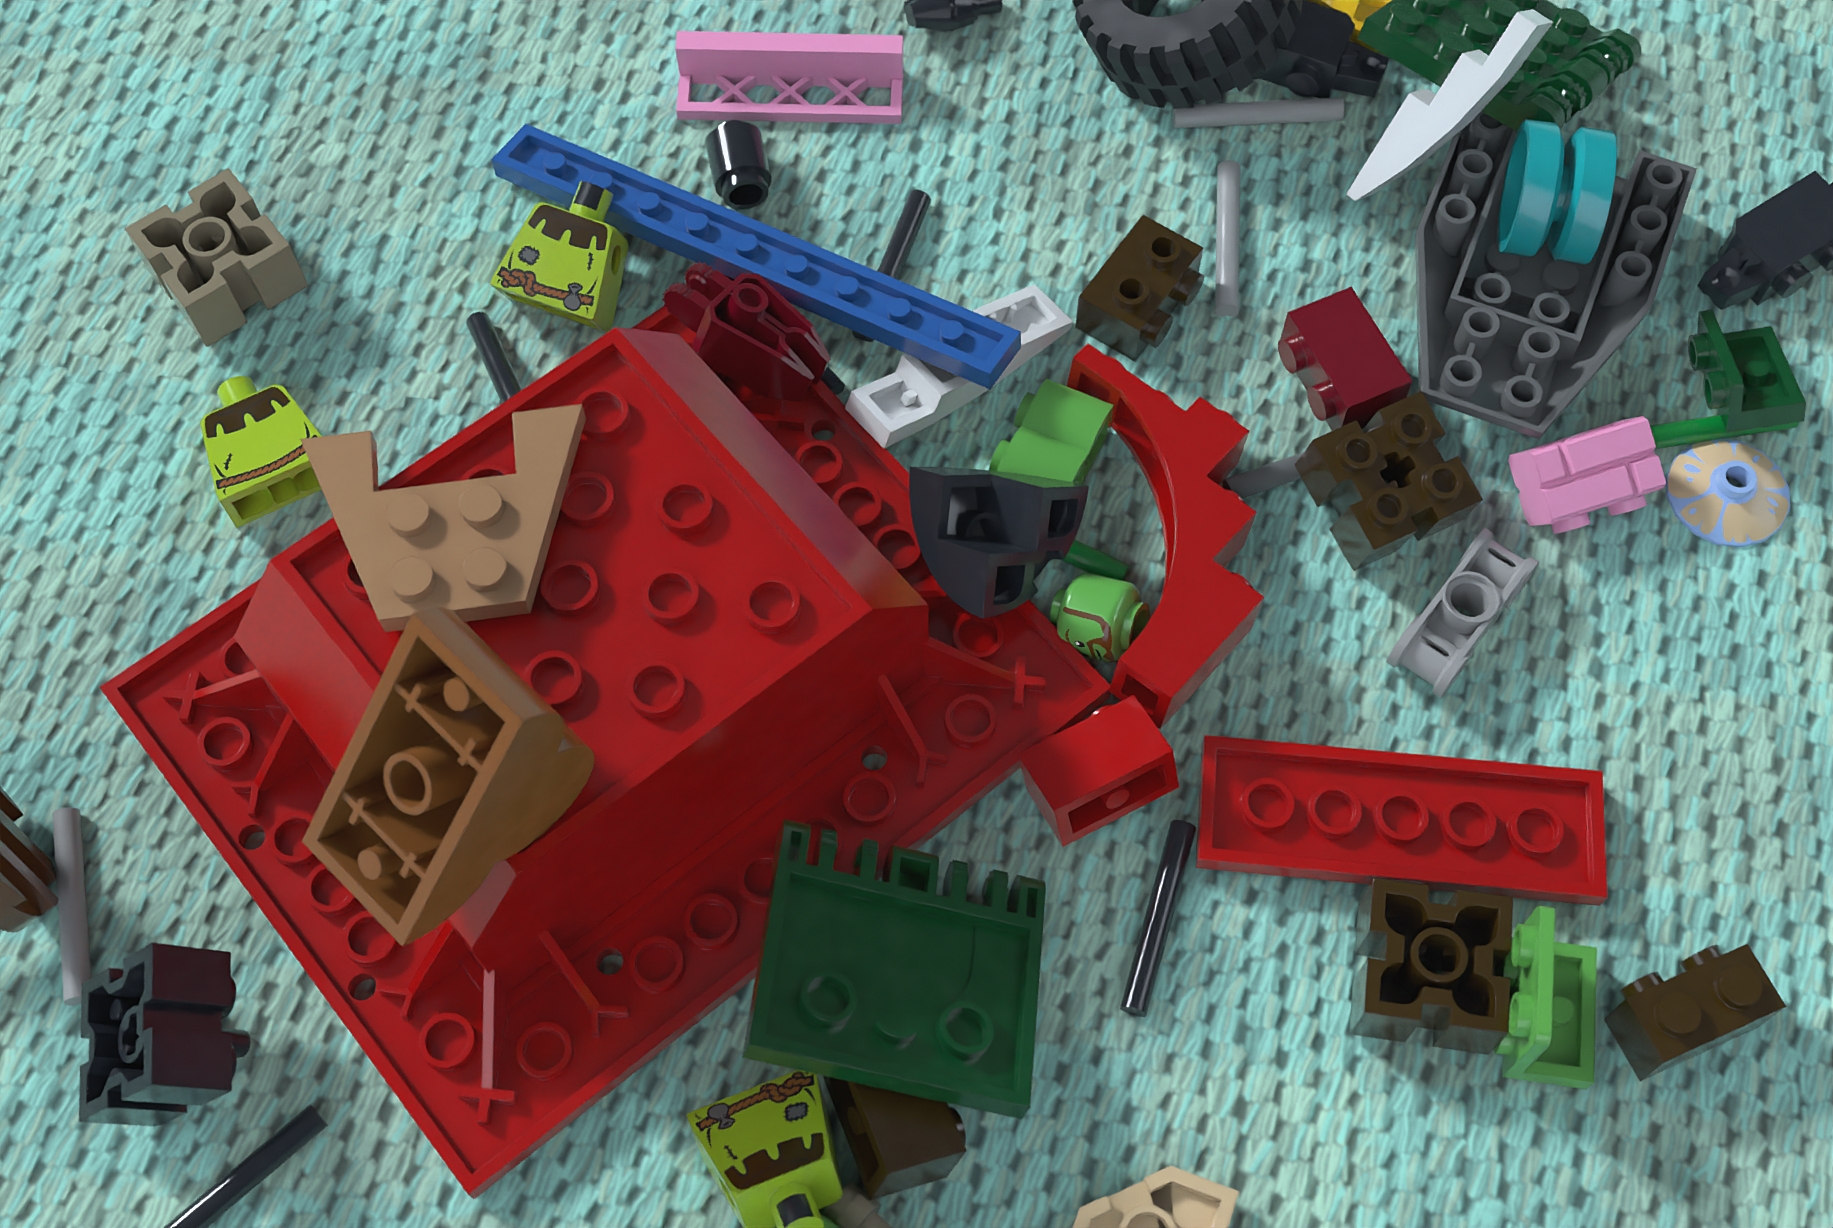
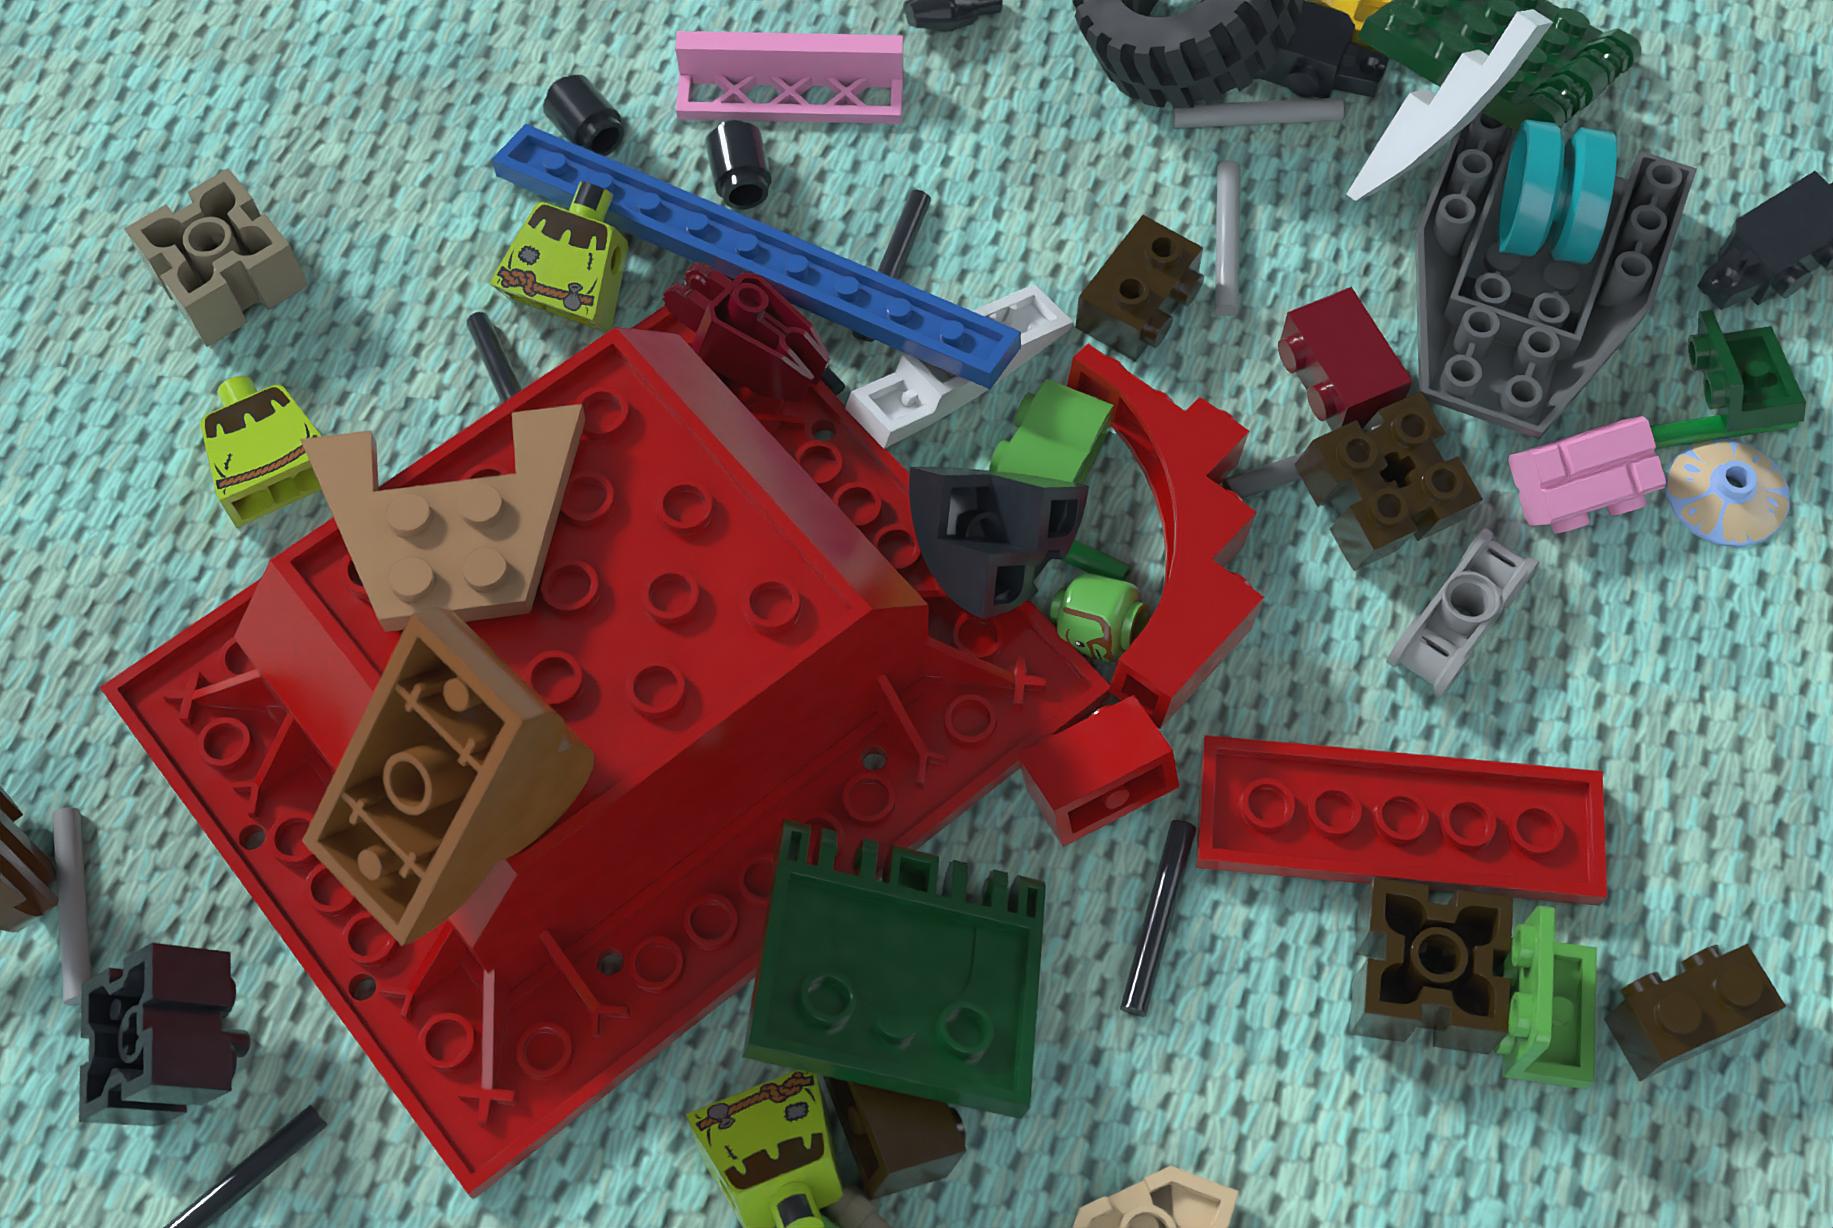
none -> black brick [543,74,624,157]

